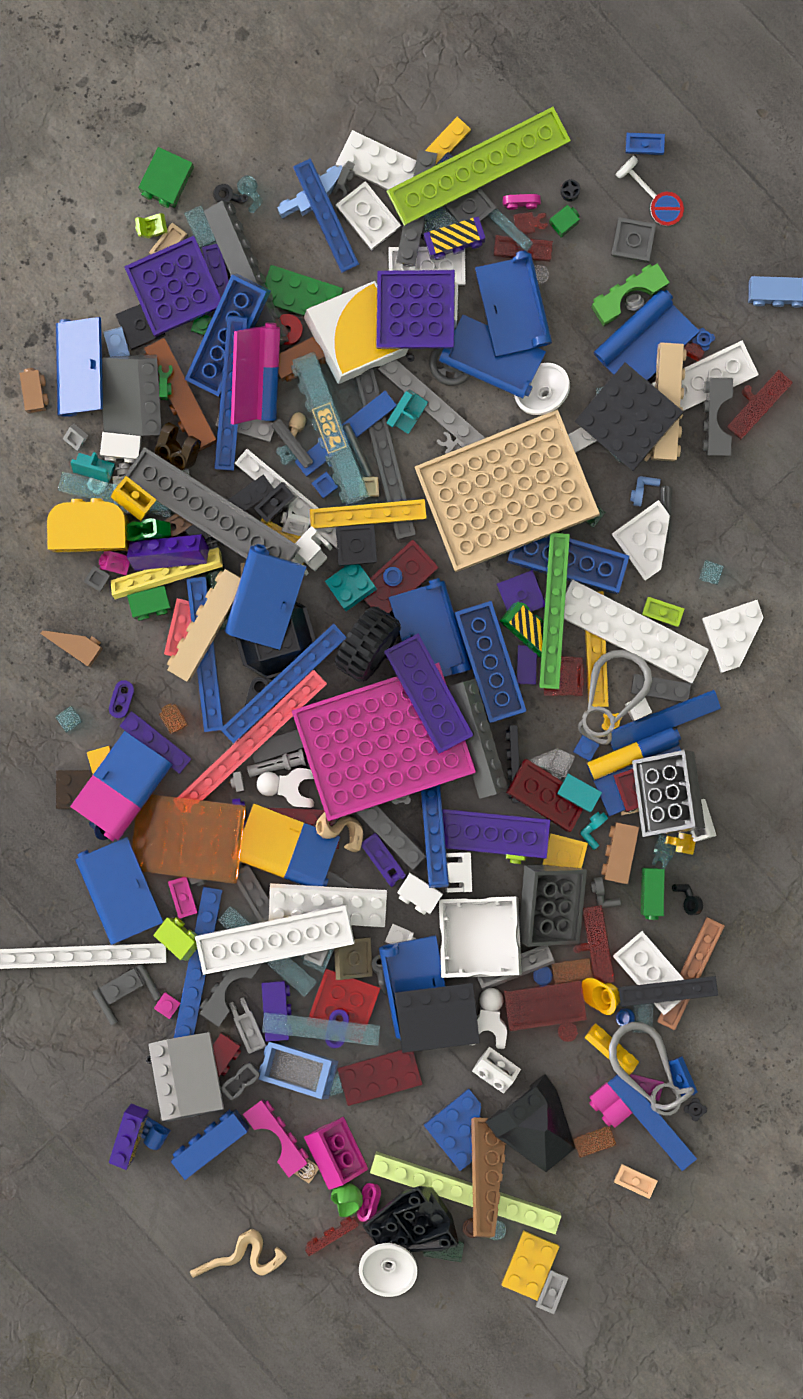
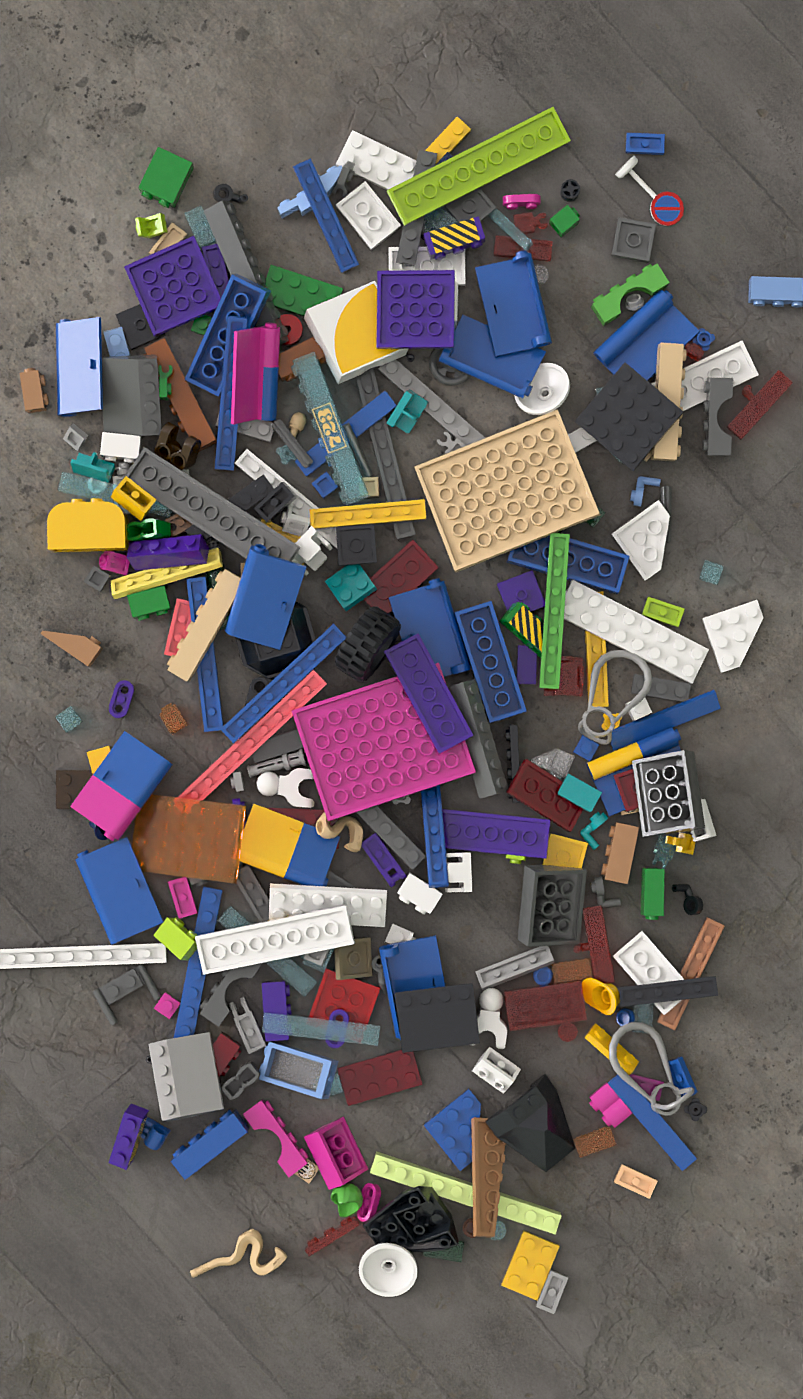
dark purple plate [120,711,192,774] -> none
clear light blue plate [237,176,263,213] -> none
blue plate [383,567,402,586] -> none
white tile [439,897,522,978] -> none

